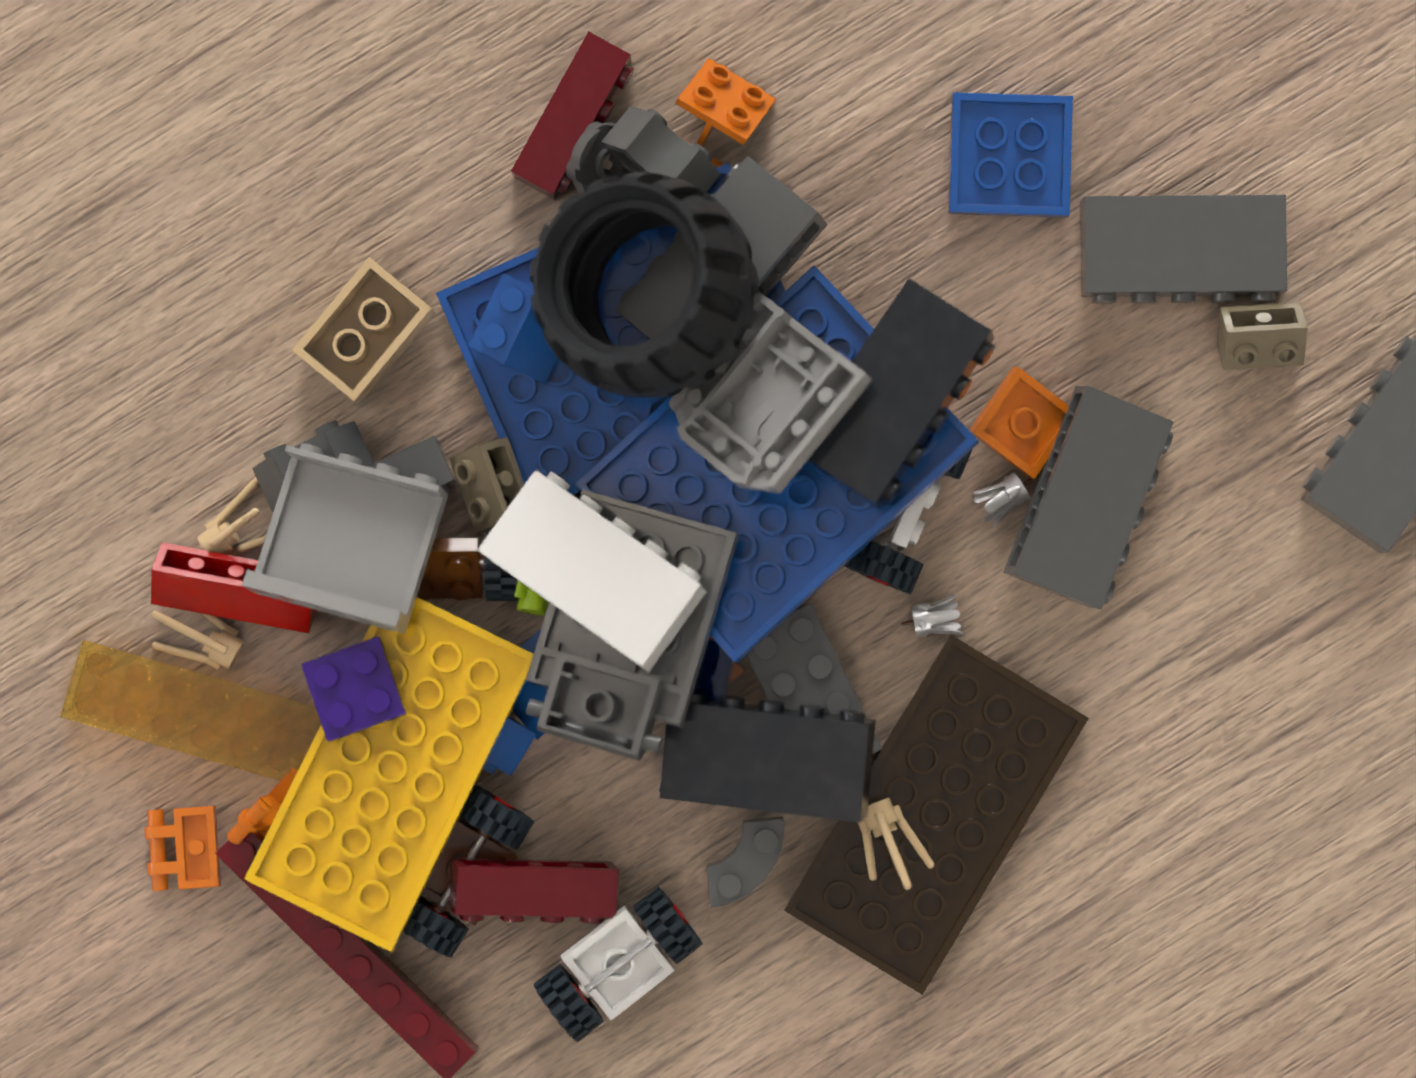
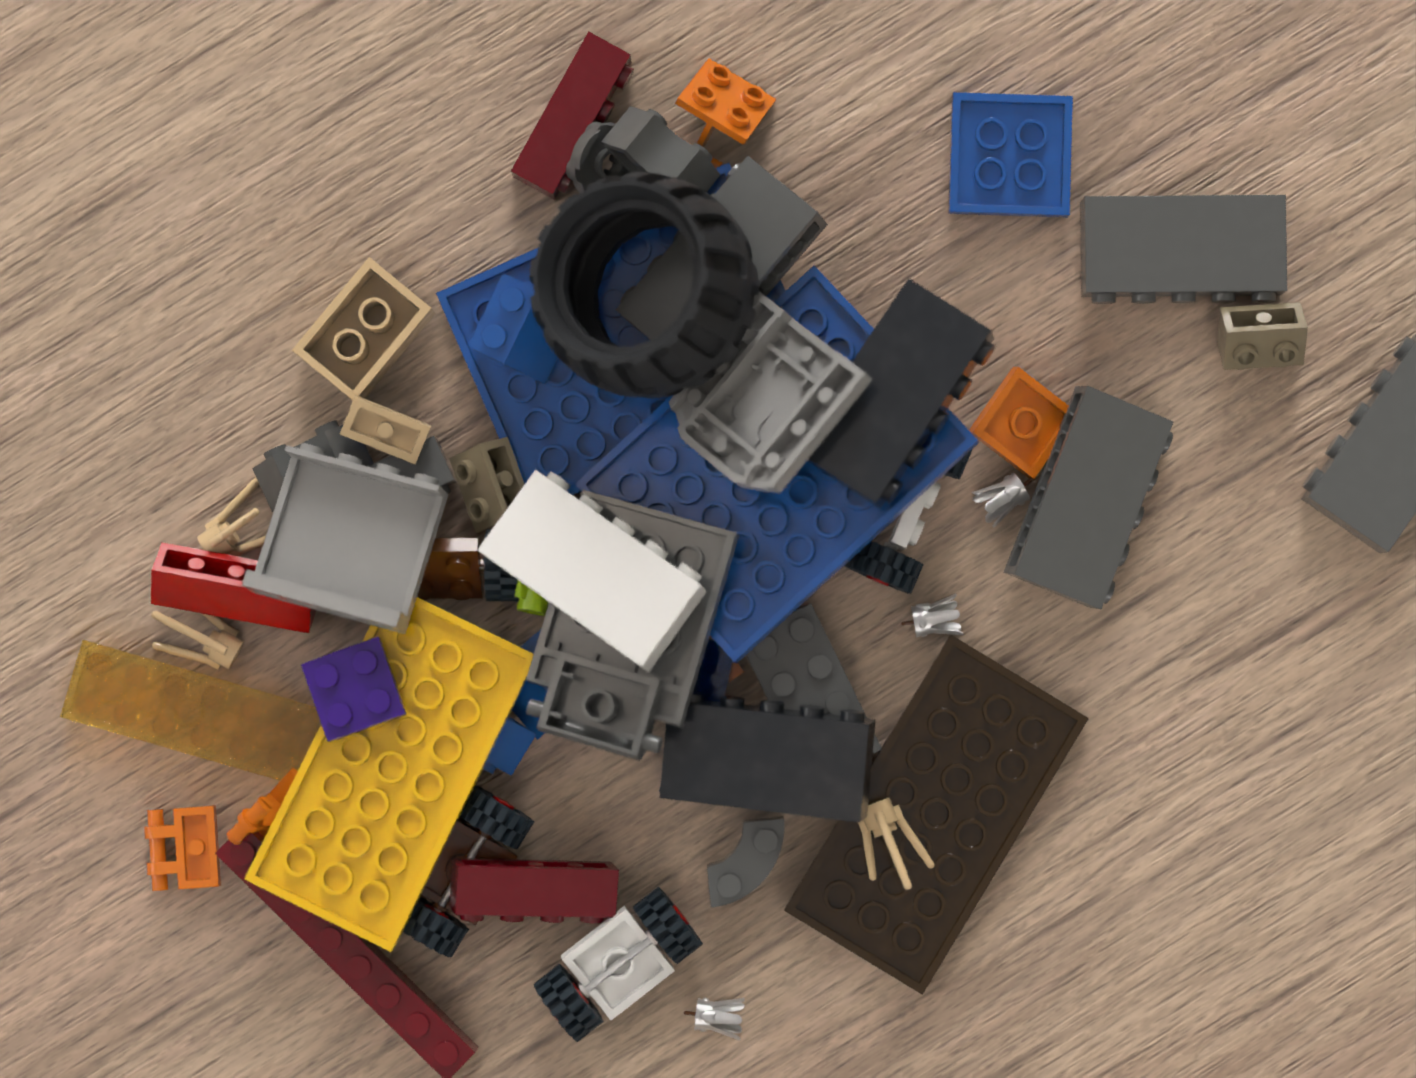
none -> tan plate [340,395,431,465]
none -> flat silver piece [684,998,745,1040]

